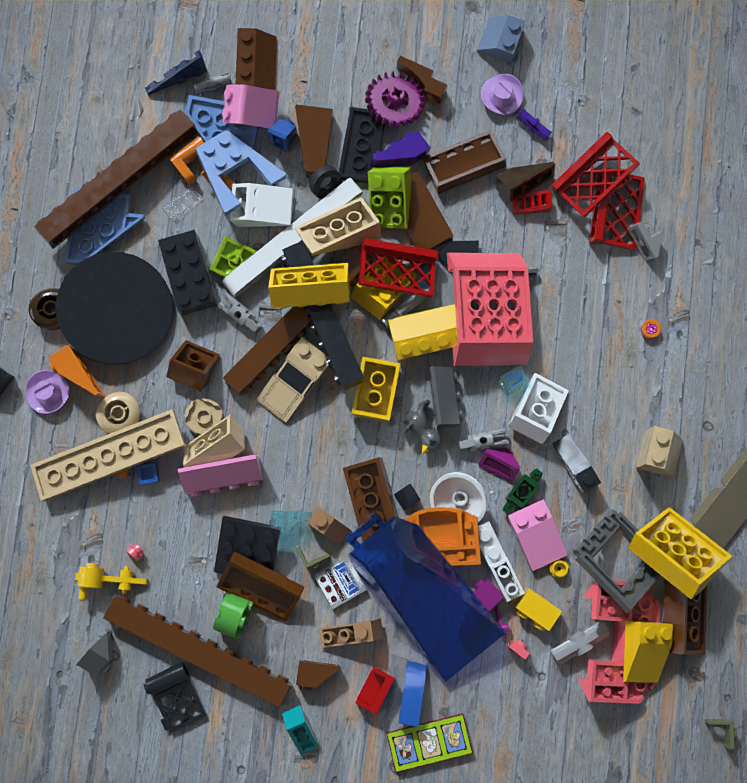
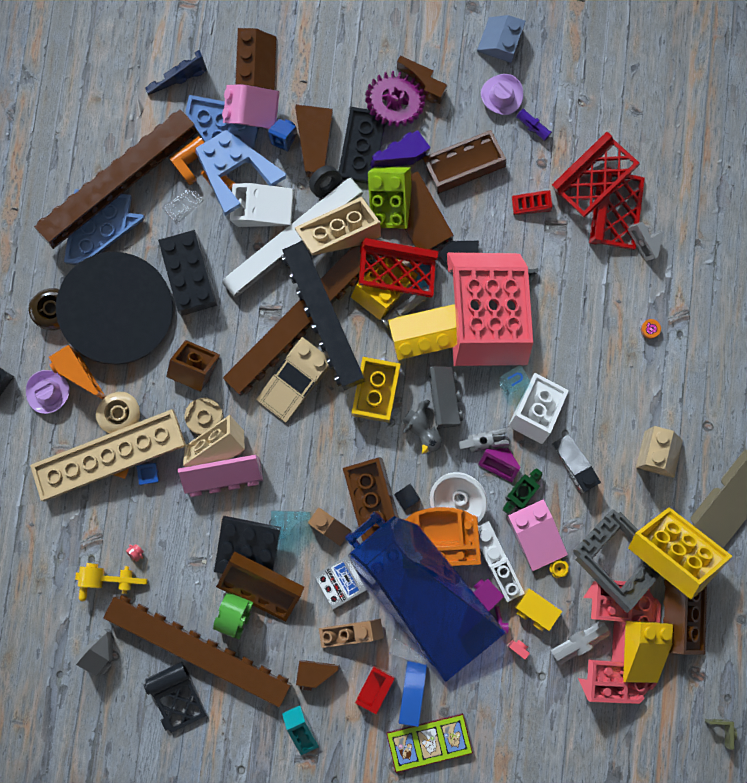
light grey pin [193,73,232,94] -> none
lime slope [209,236,257,277] -> none
light grey hinge [217,292,262,332] -> none
yellow slope [268,263,350,309] -> none
olive bracket [296,546,331,569] -> none
dark brown slope [496,162,555,202] -> none

